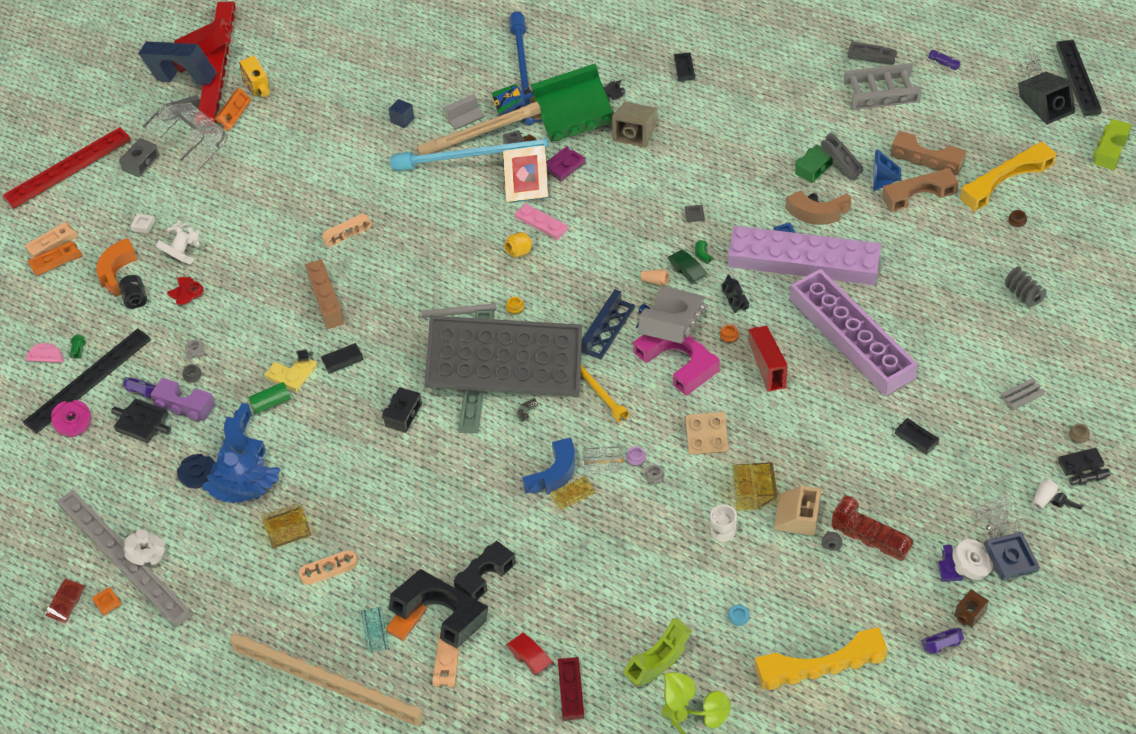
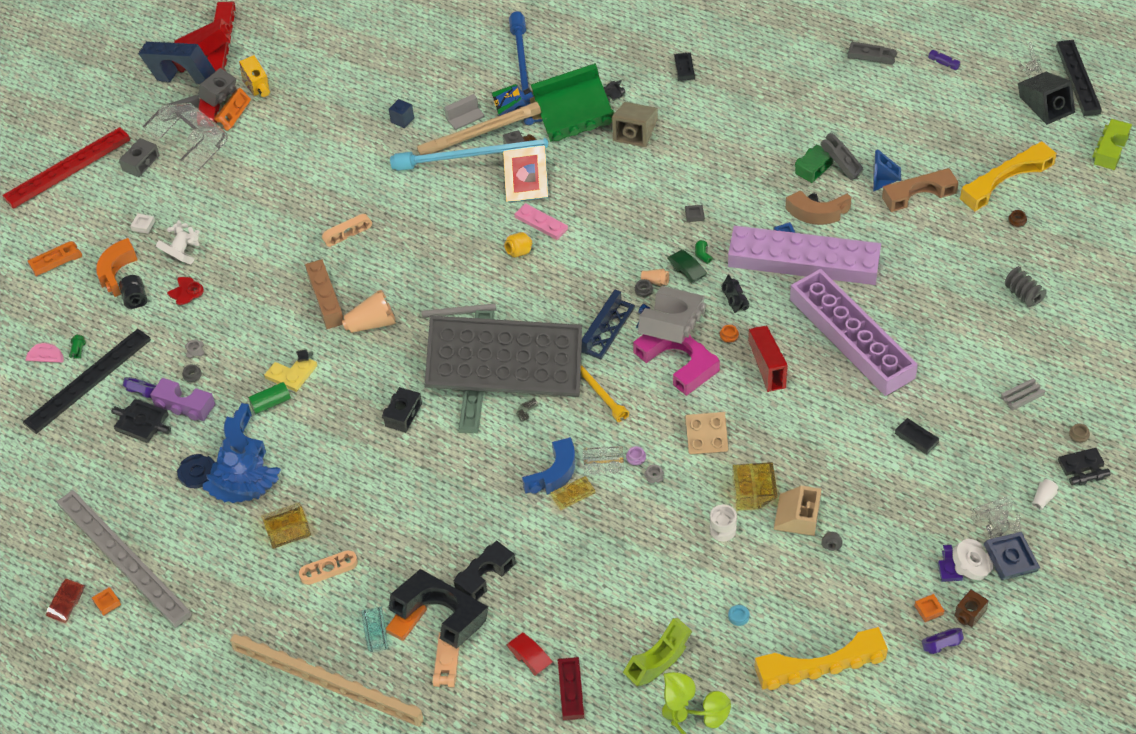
light nougat plate [24,222,78,258] -> none
dark pink plate [51,400,92,437] -> none
white plate [123,529,165,565] -> none
black plate [321,343,364,374] -> none
yellow plate [506,297,524,314] -> none
magenta plate [546,146,585,181] -> none
clear red beam [831,495,914,561] -> none
light grey fence [844,63,922,110] -> none
medium nougat arch [890,131,967,175] -> none
black hand [1052,492,1083,510] -> none
none -> dark grey brick [198,68,237,107]
none -> light nougat cone [342,289,396,333]
none -> dark grey plate [634,279,653,297]
none -> orange plate [914,594,945,622]

